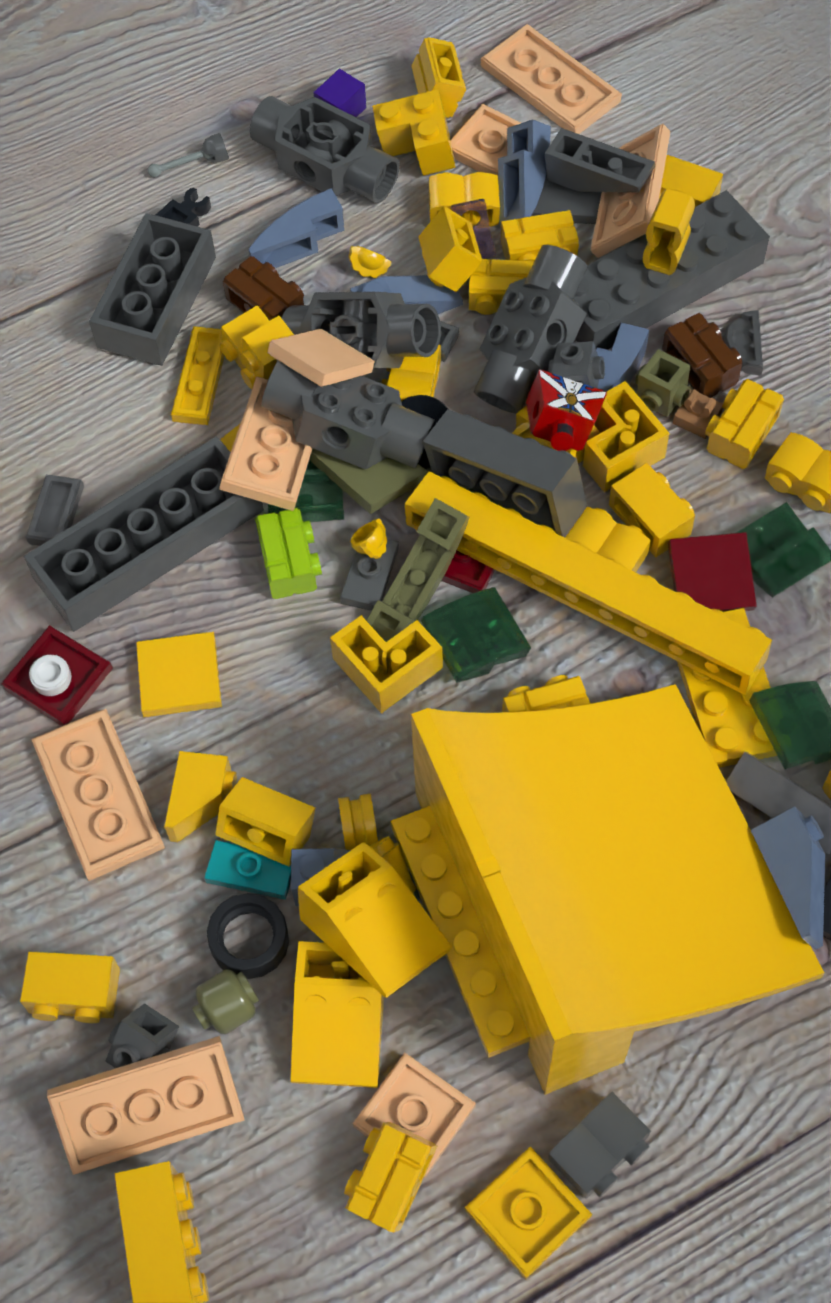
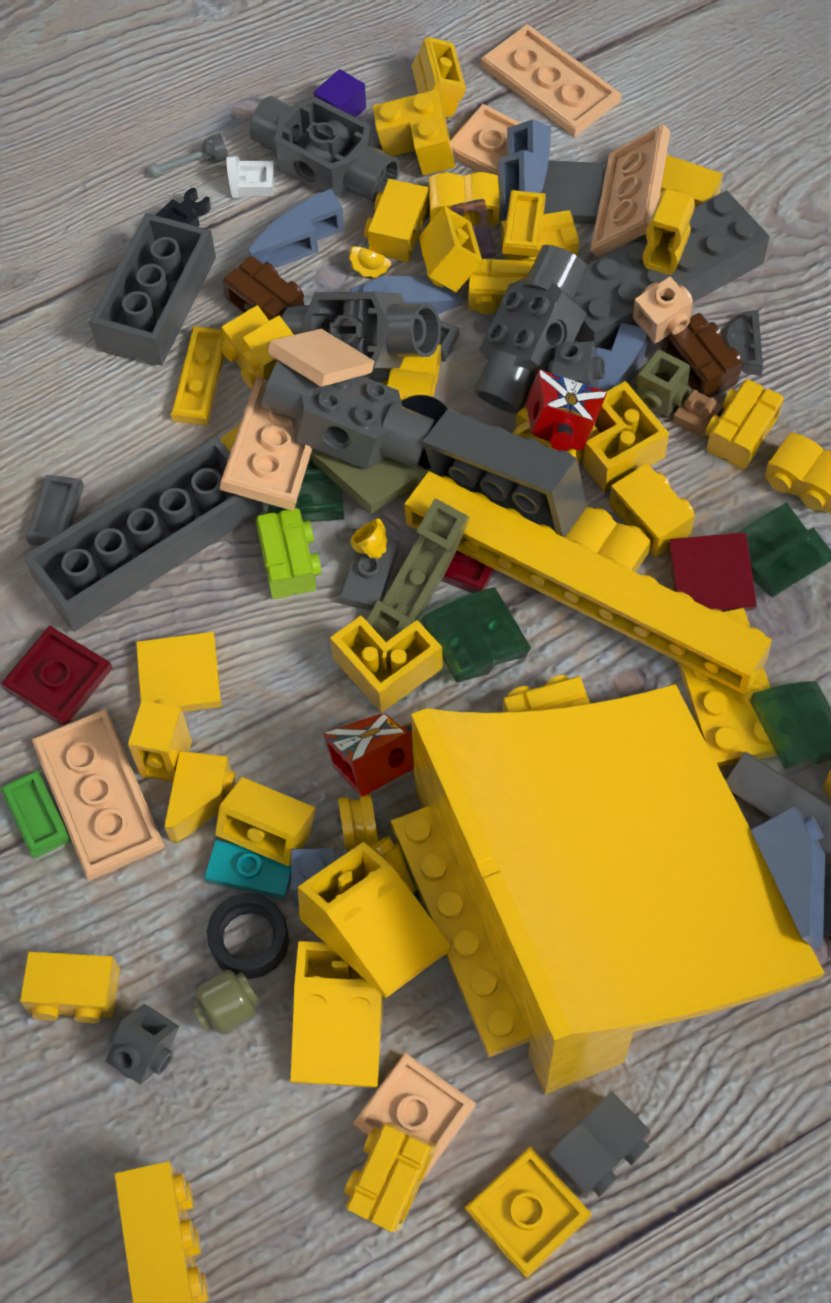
white tile [29,655,71,696] -> none
light nougat tile [47,1036,245,1175] -> none
dark grey slope [545,128,655,192] -> none
none -> bright green tile [0,770,71,859]
none -> yellow brick [128,699,192,783]
none -> white tile [226,156,275,198]
none -> red torso [323,714,414,797]
none -> yellow brick [364,178,429,263]
none -> yellow tile [502,190,546,257]
none -> light nougat brick [633,276,693,344]

